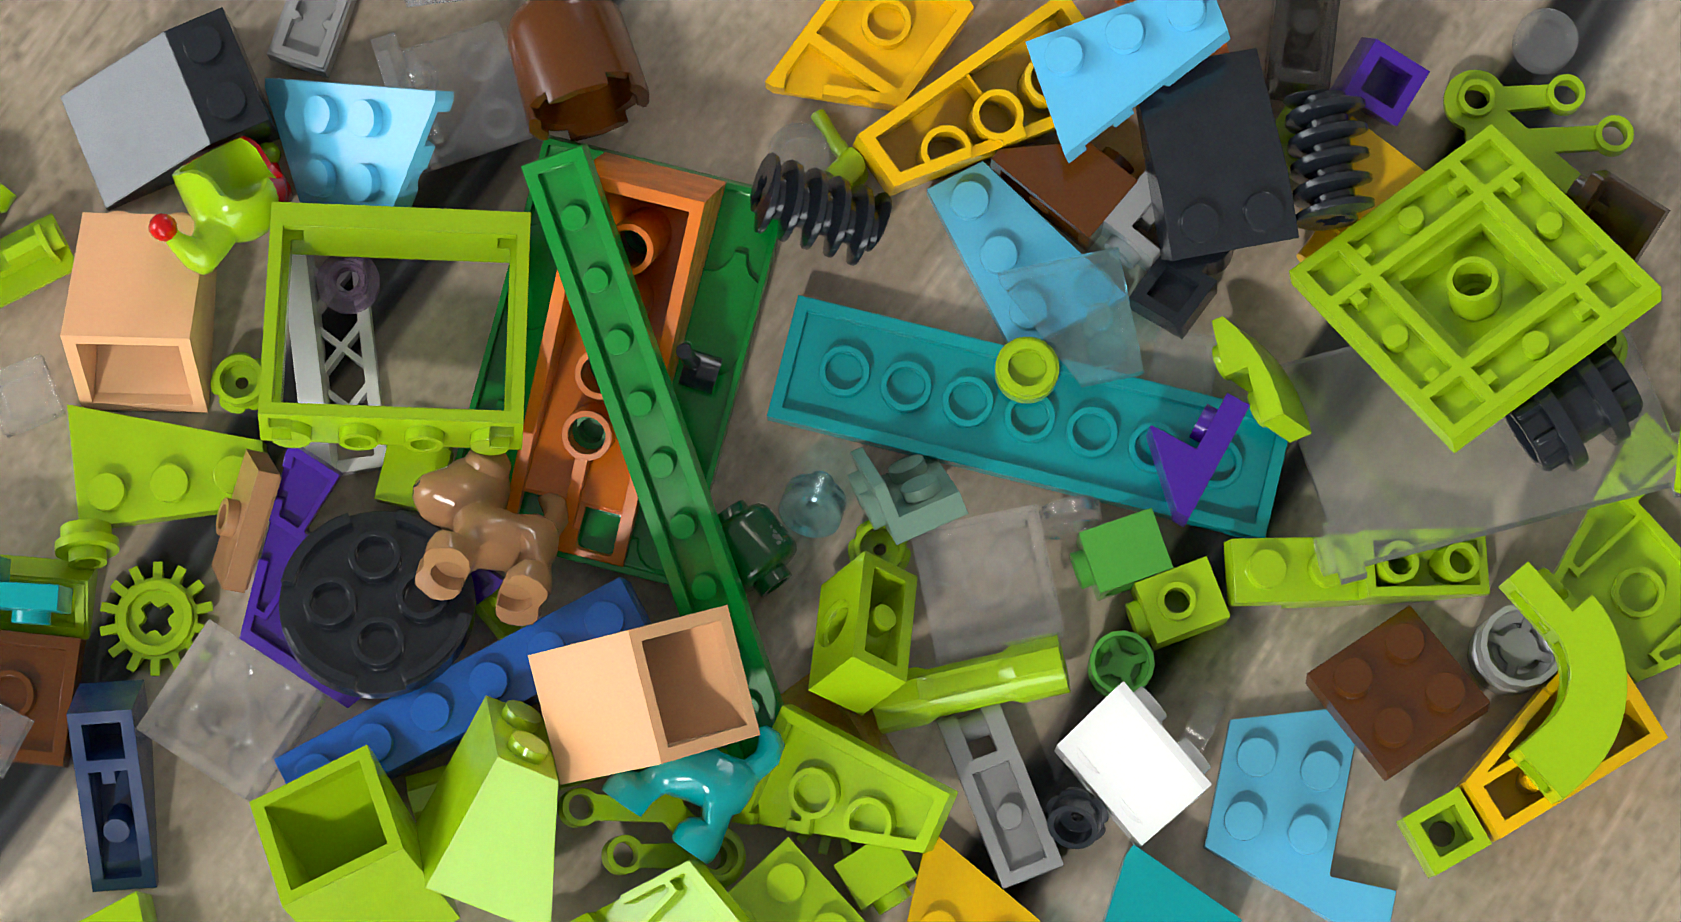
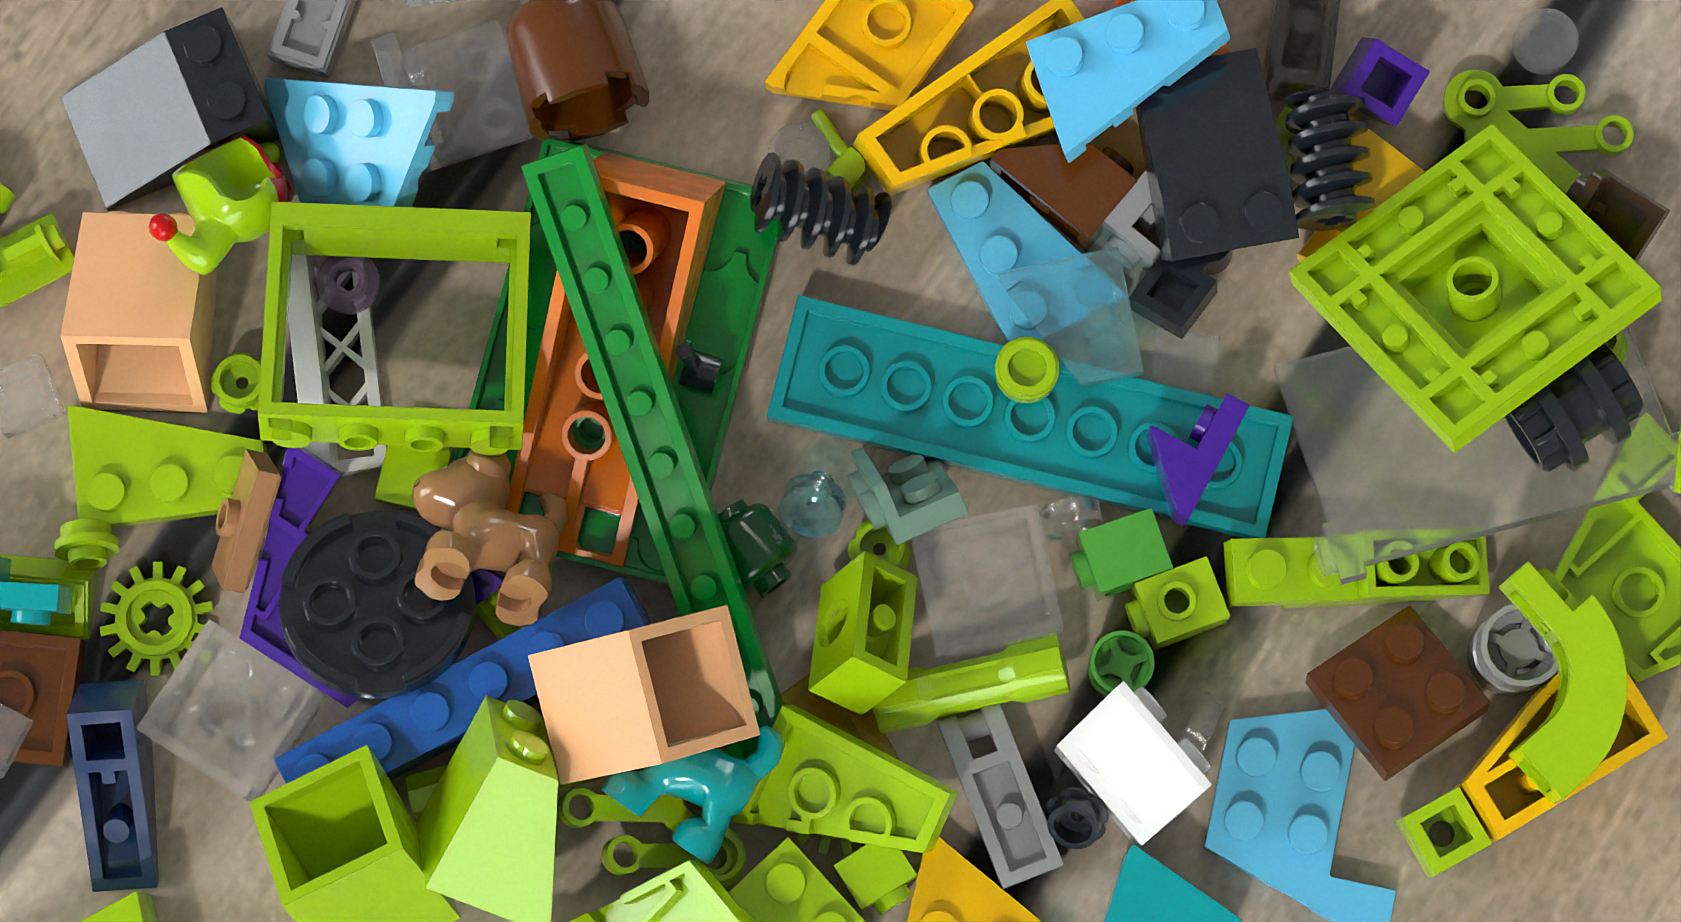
lime slope [1211,316,1312,442] -> none

